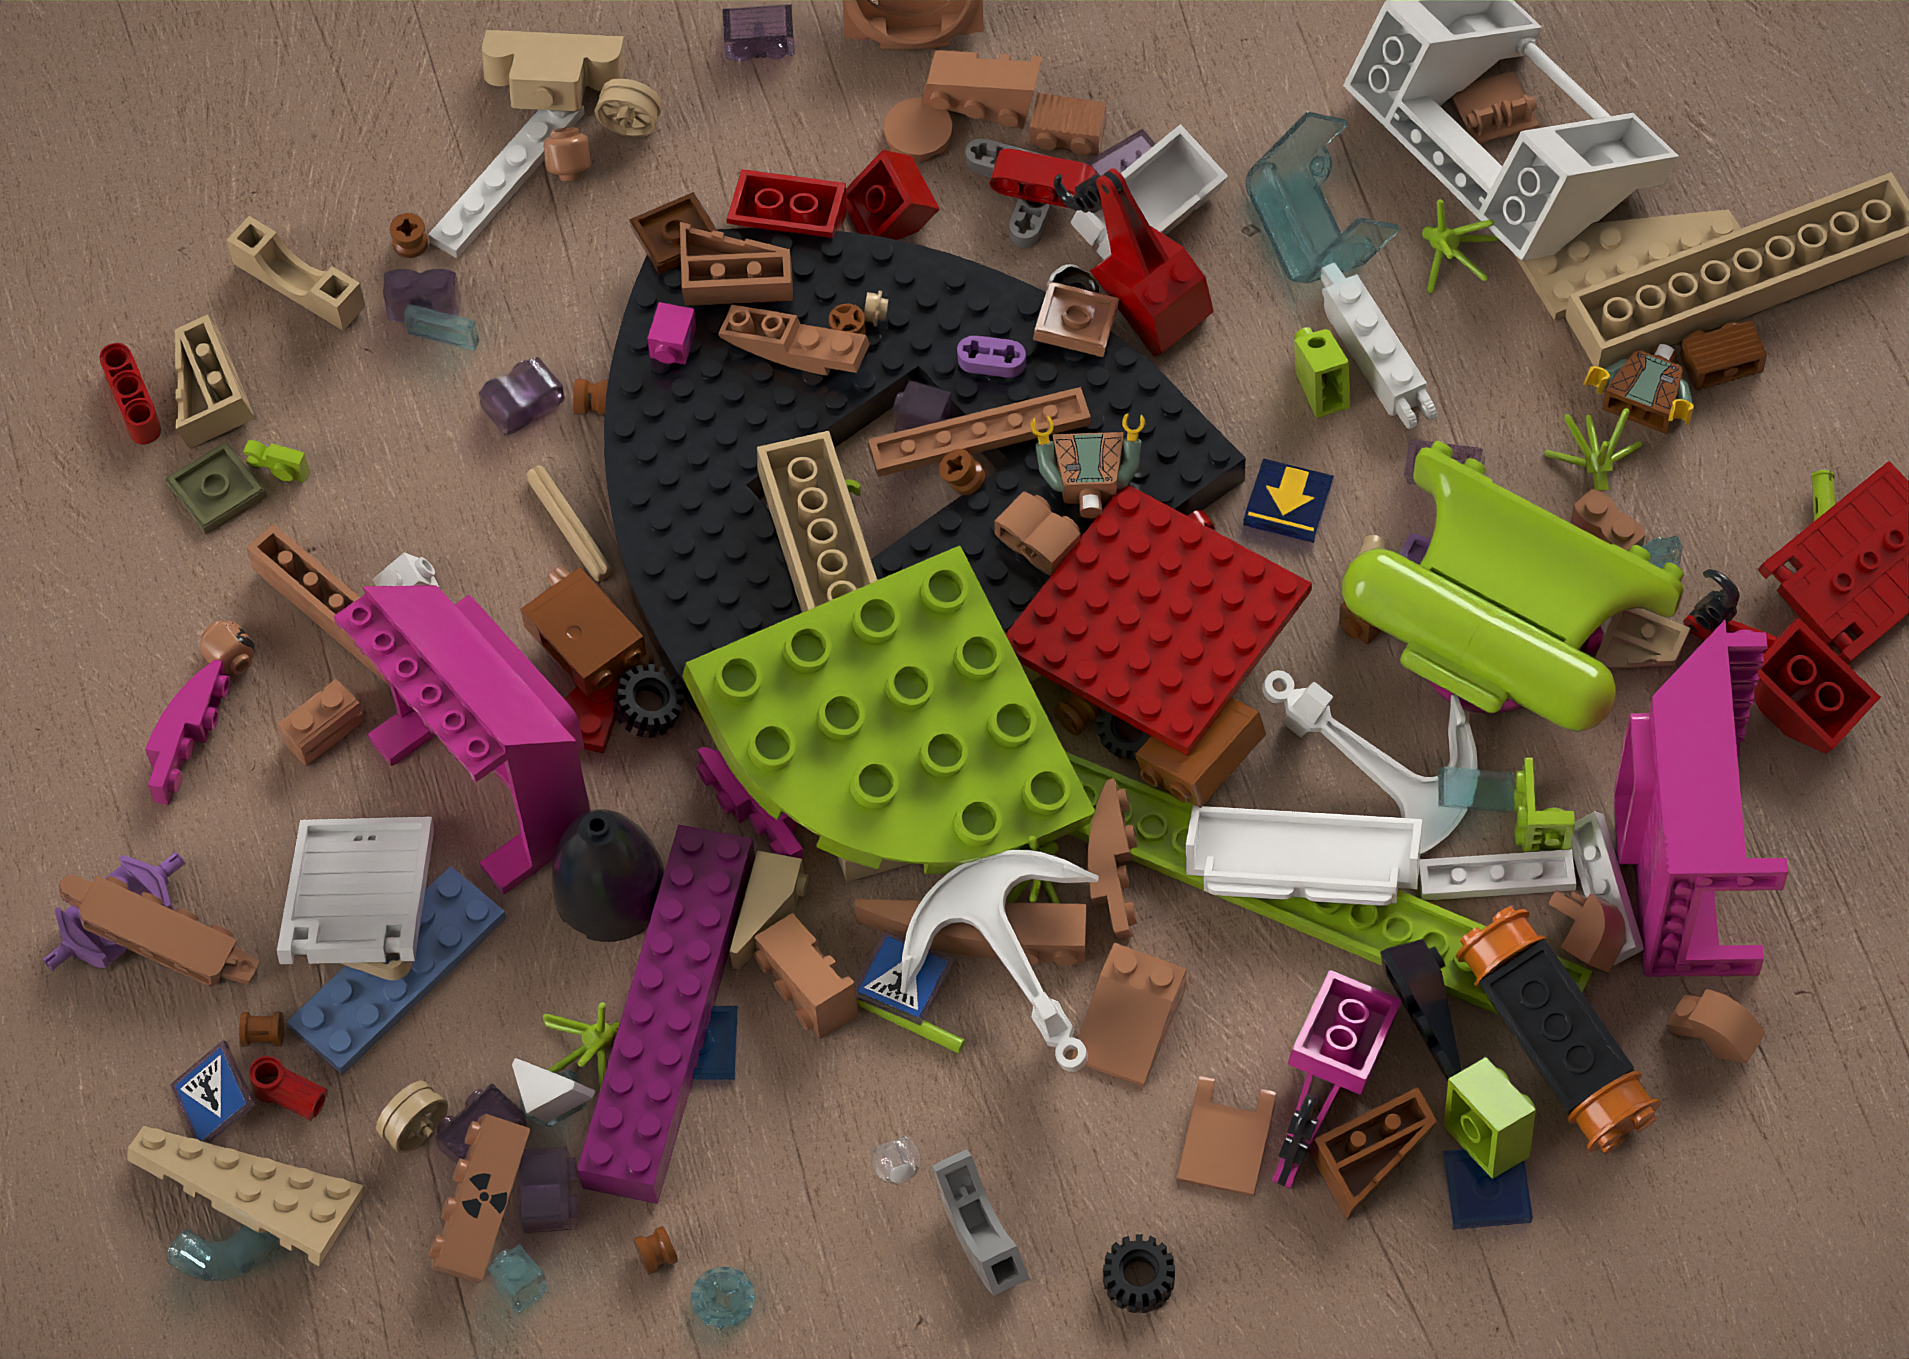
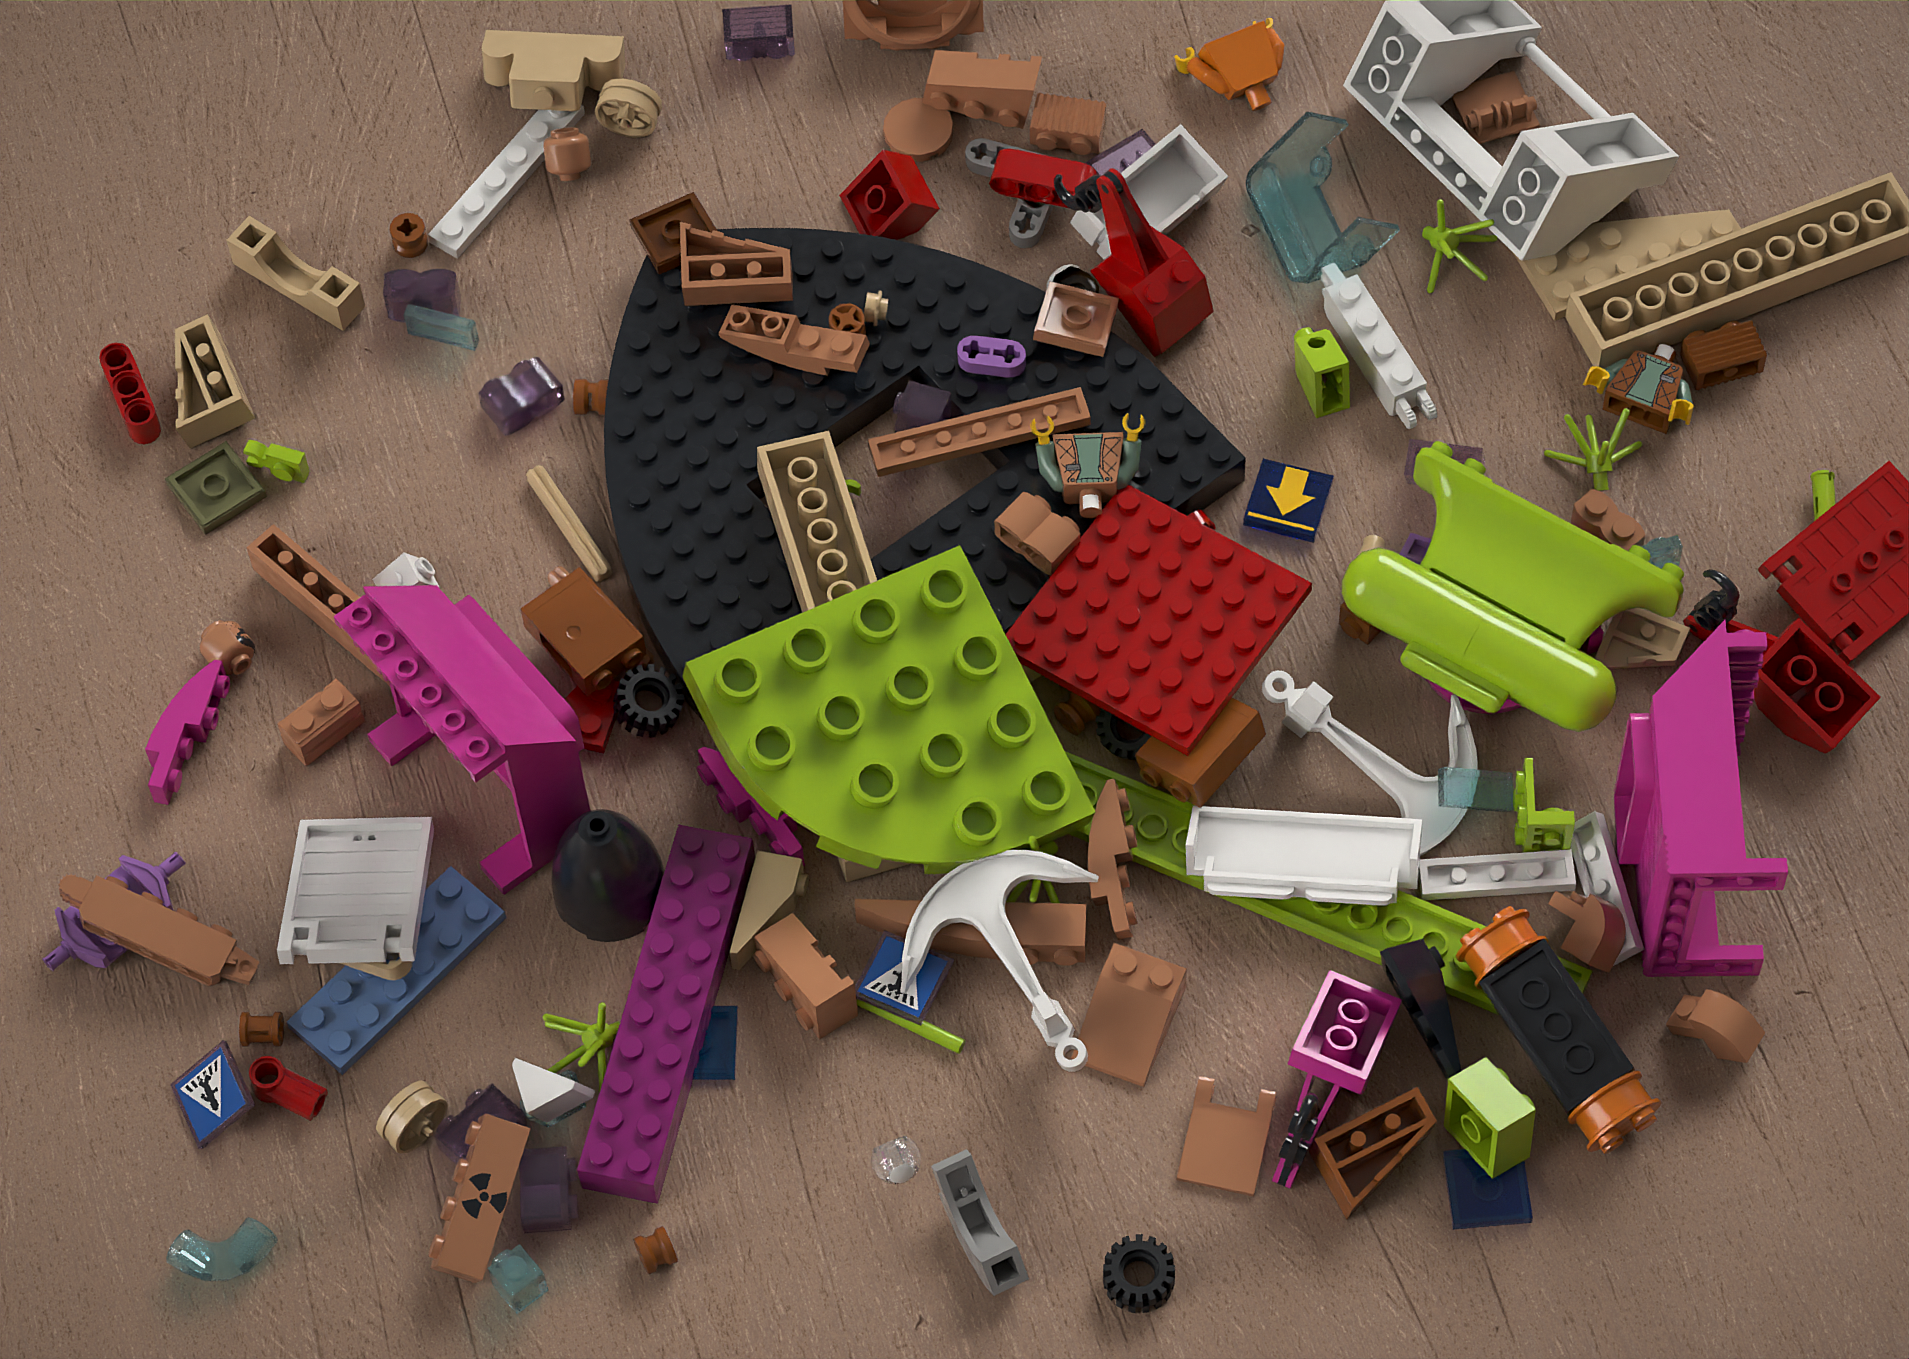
tan wing [127,1126,364,1266] -> none
dark pink brick [647,302,697,364] -> none
clear light blue gear [691,1267,755,1330] -> none
red slope [727,169,846,238] -> none
dark orange wheel [939,449,985,495] -> none
none -> orange torso [1174,18,1285,111]

